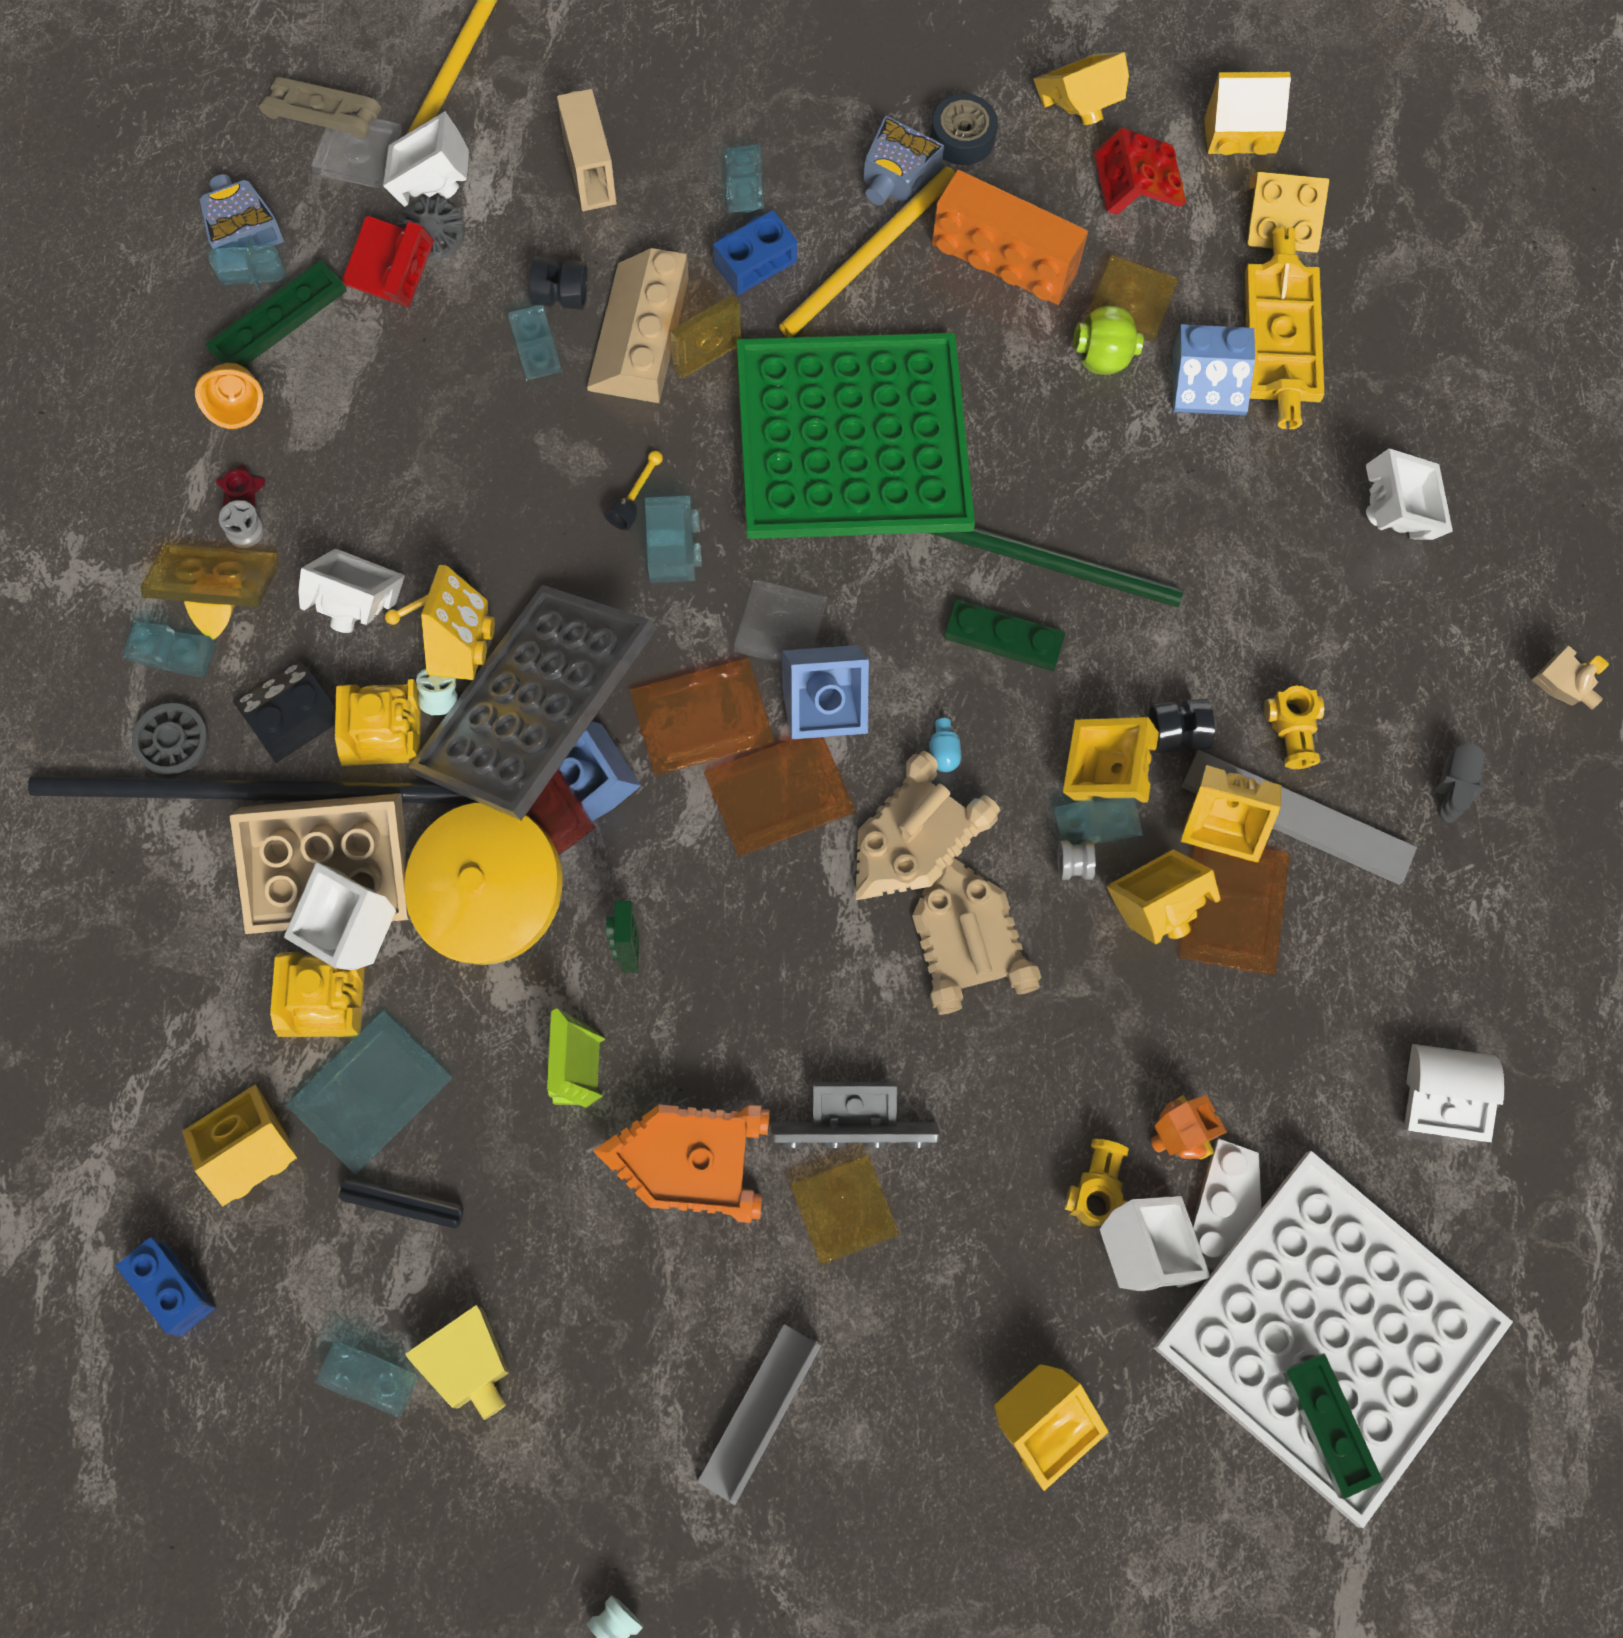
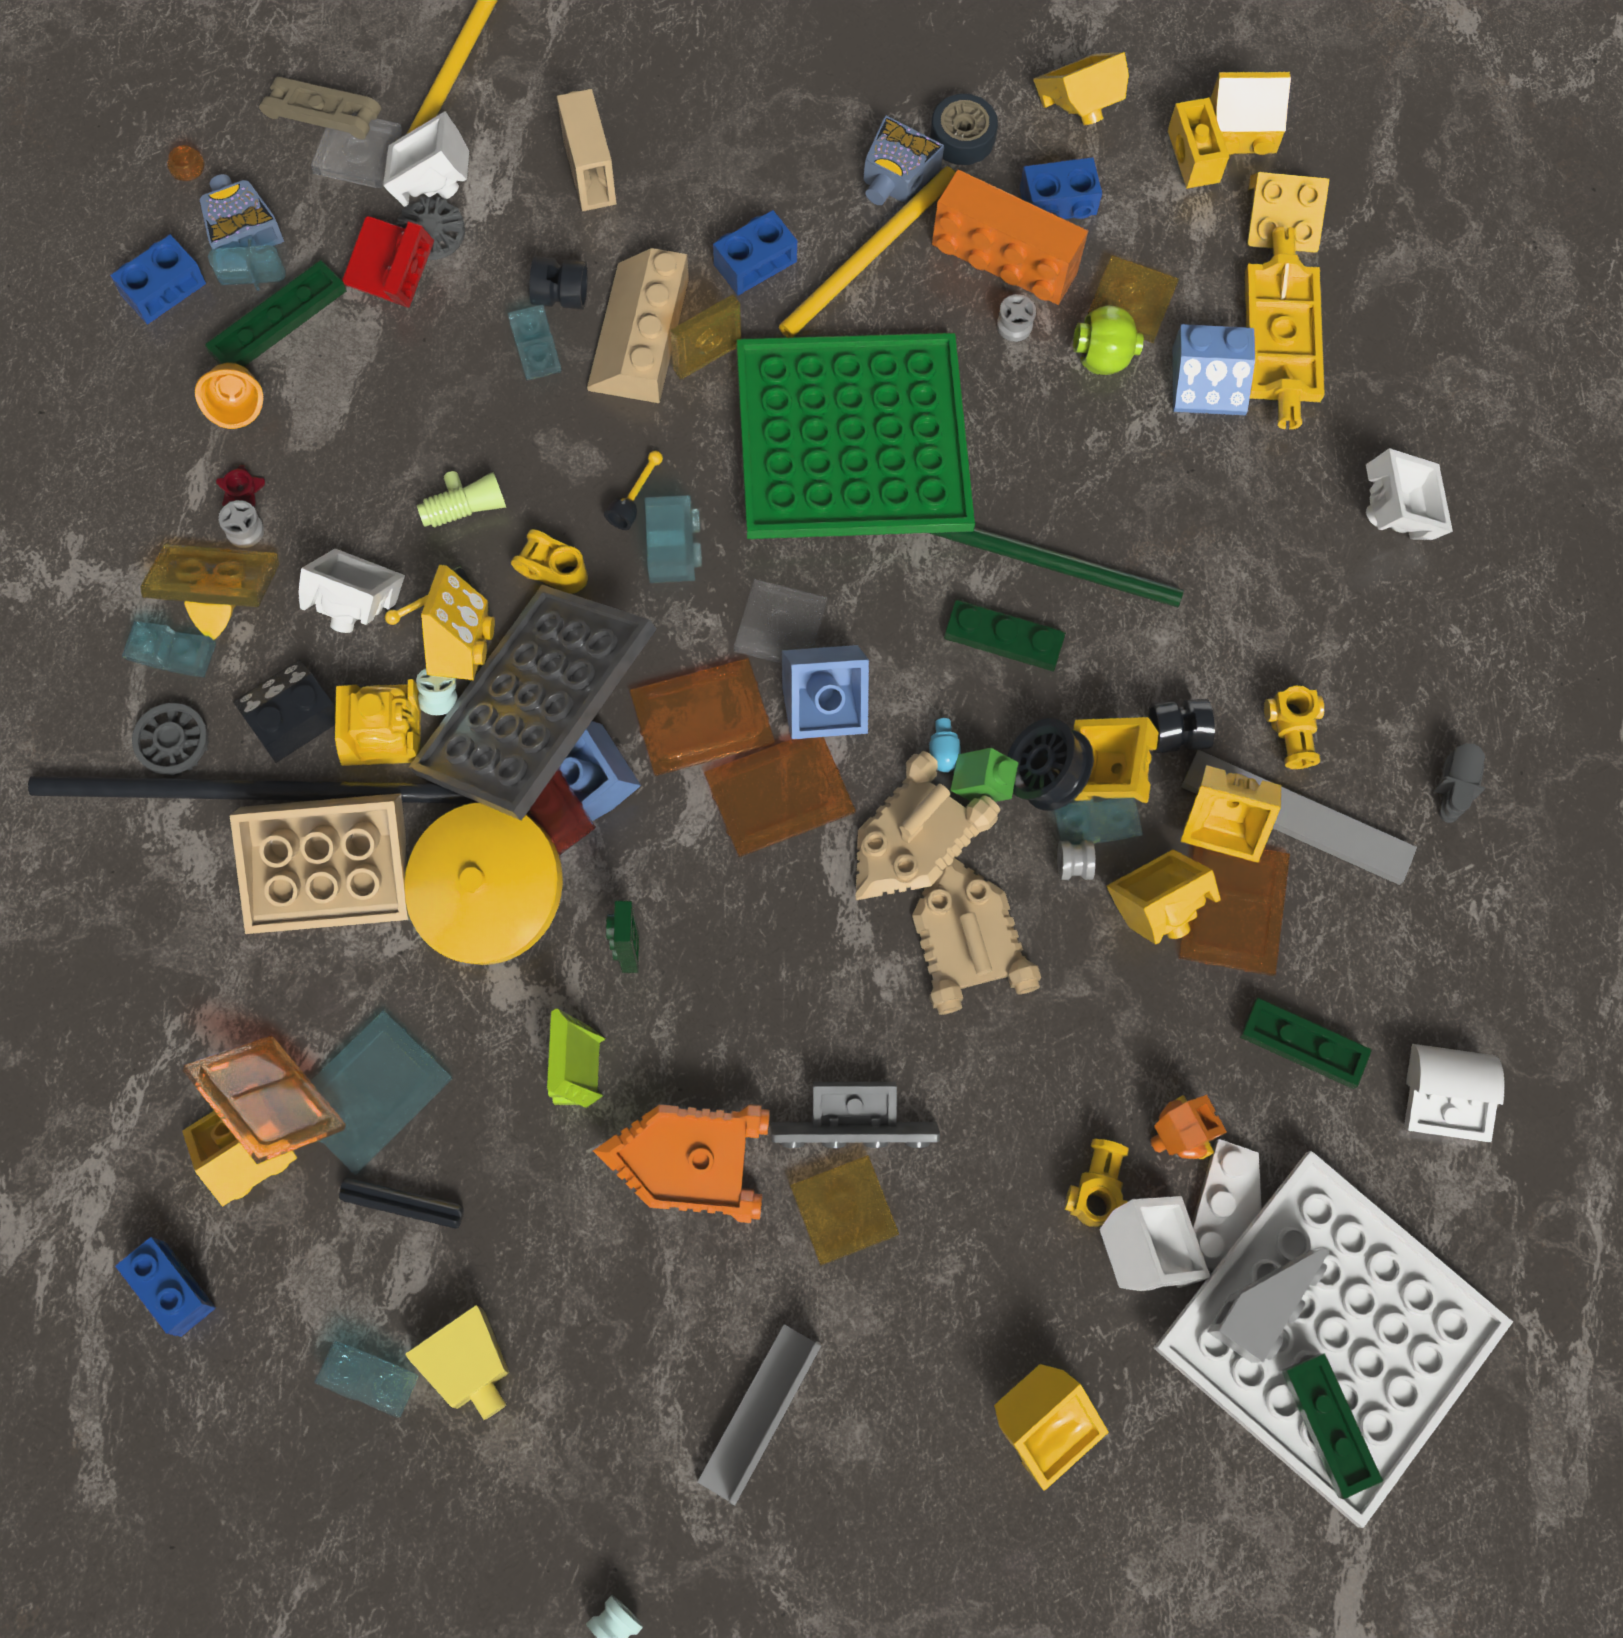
yellow brick [270,952,365,1037] -> none
white brick [284,862,396,970] -> none
clear light blue slope [725,144,764,213] -> none
red bracket [1094,127,1186,215] -> none
tan piece [1532,645,1609,710] -> none
none -> blue brick [110,234,206,325]
none -> clear orange plate [167,145,205,181]
none -> clear orange piece [183,1035,346,1164]
none -> yellowish green piece [417,471,506,528]
none -> yellow piece [511,529,588,594]
none -> bright green brick [951,748,1018,802]
none -> light grey wheel [997,294,1036,342]
none -> black wheel [1007,718,1094,811]
none -> blue brick [1020,157,1102,219]
none -> yellow brick [1168,97,1229,189]
none -> light grey slope [1208,1247,1330,1363]
none -> dark green plate [1240,998,1372,1089]

